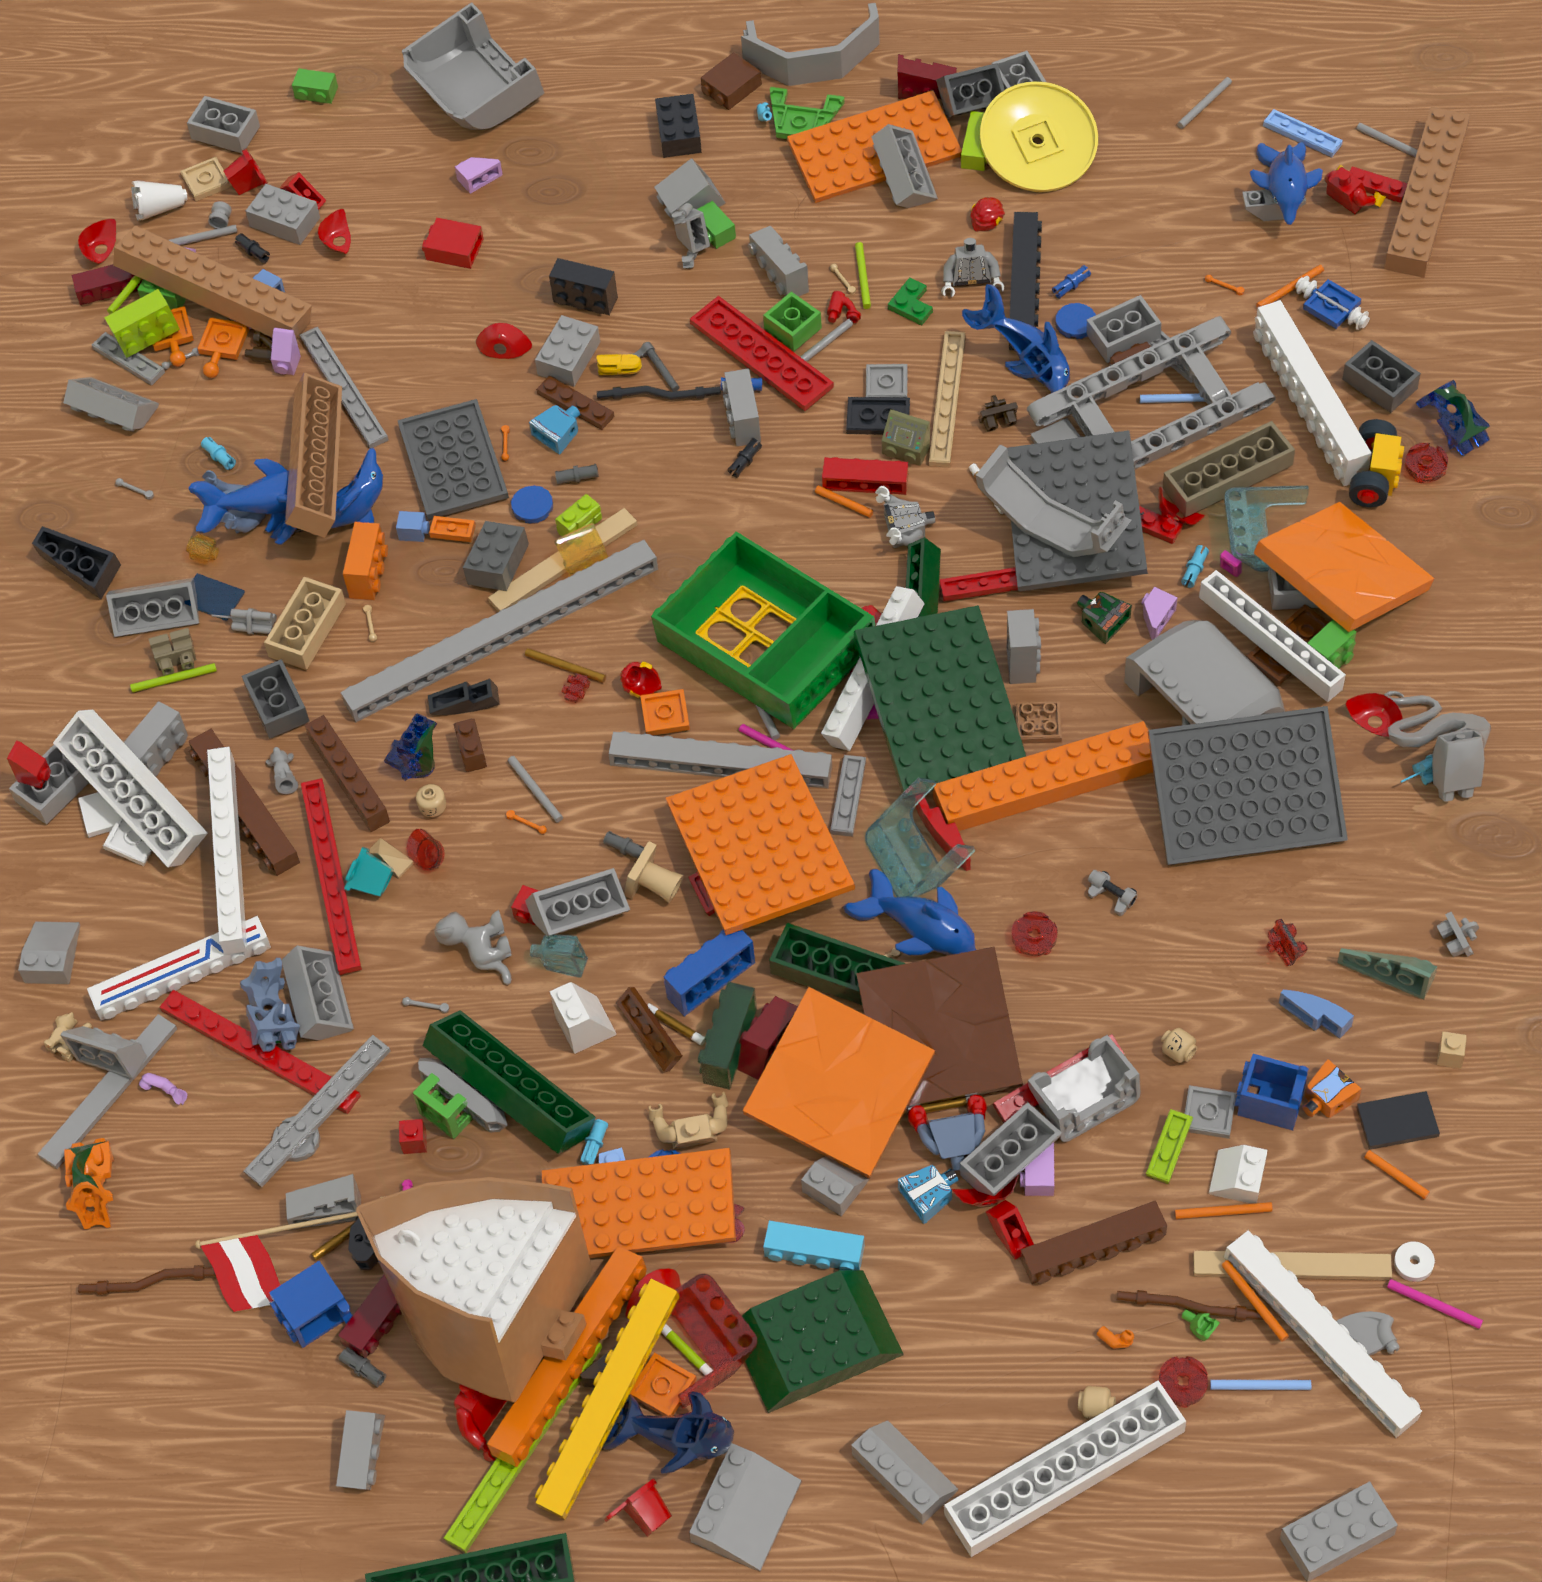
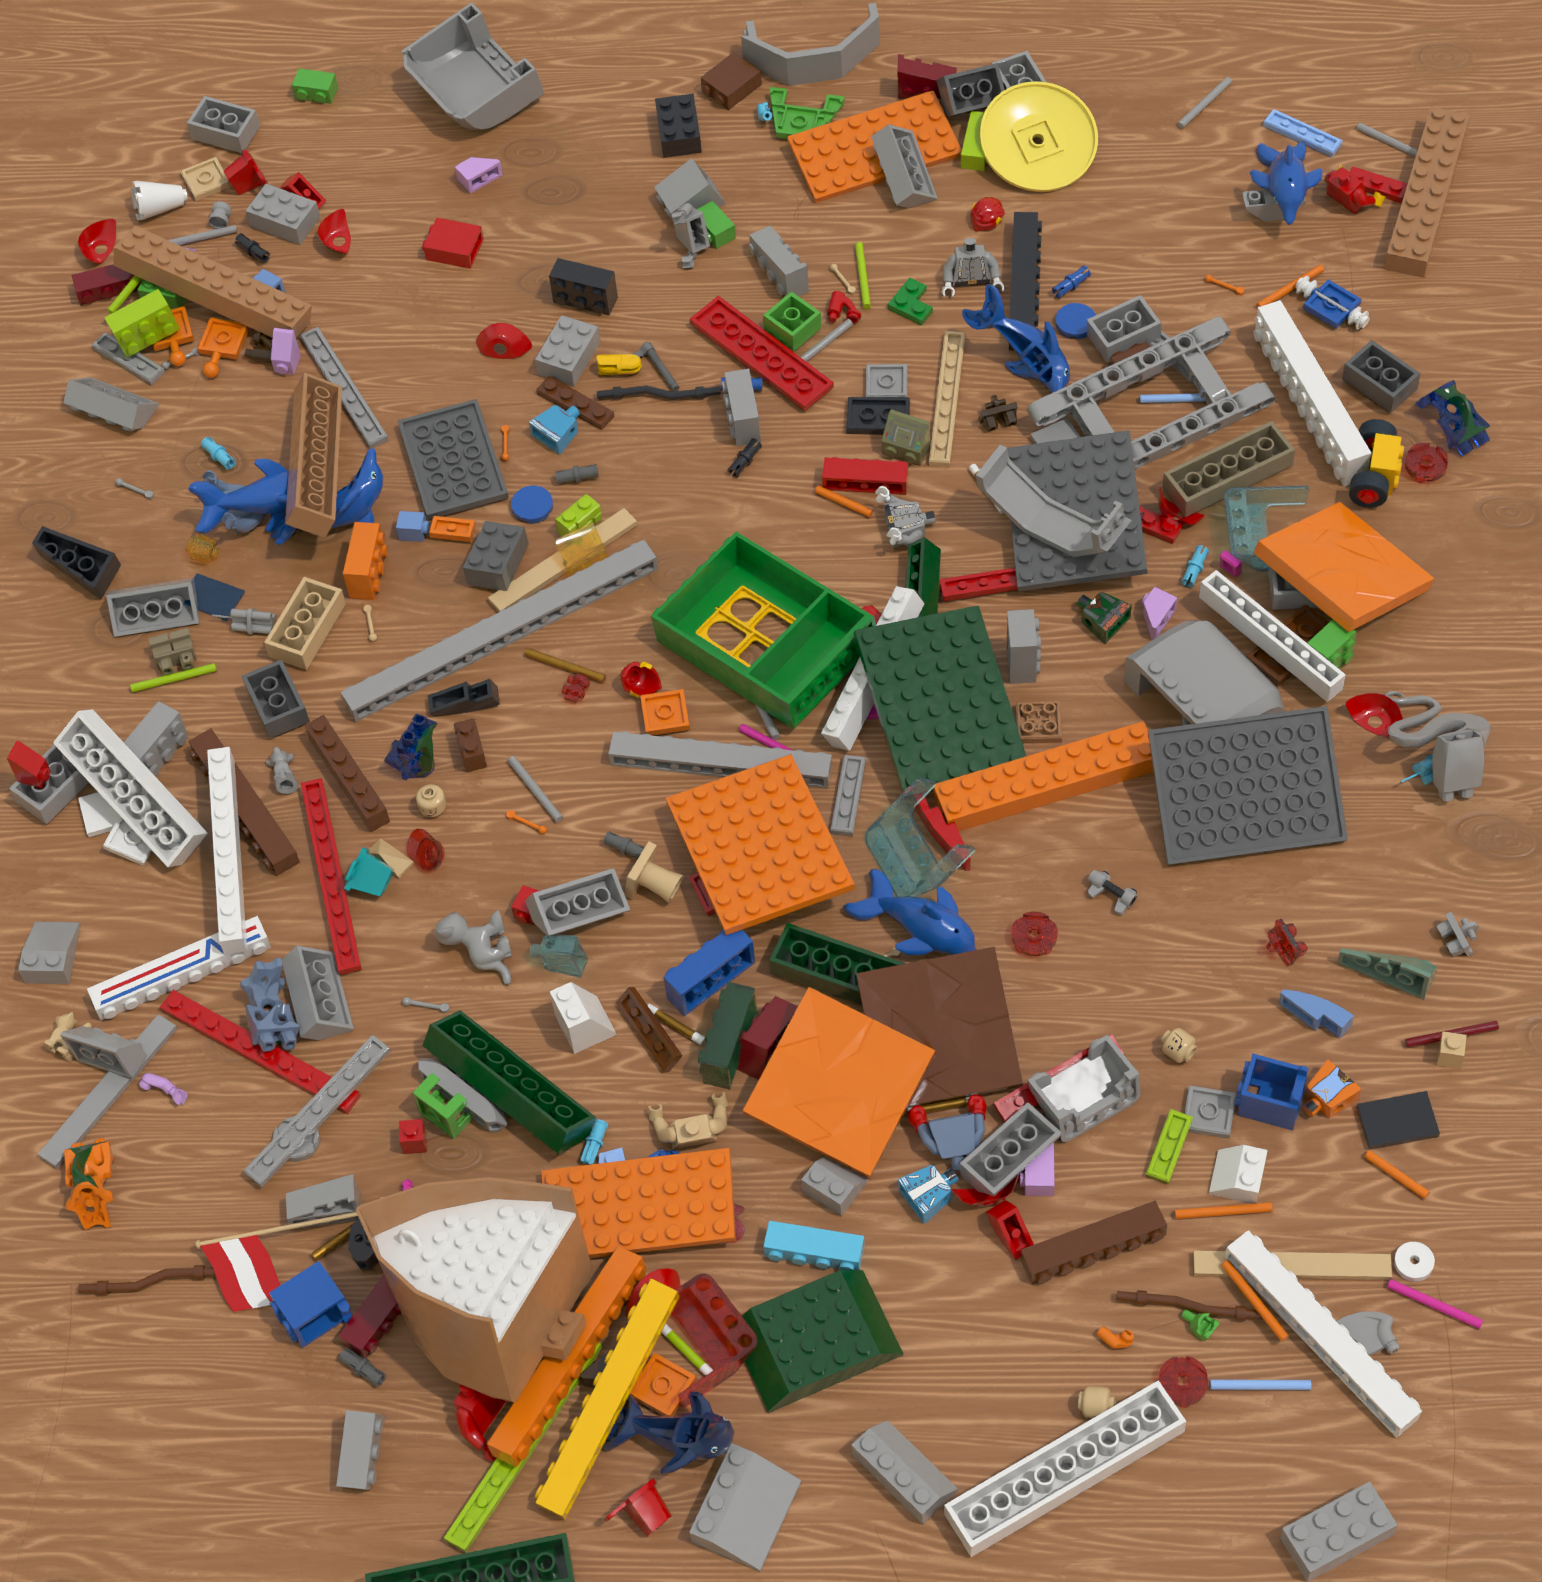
none -> dark red bar [1405,1020,1499,1048]

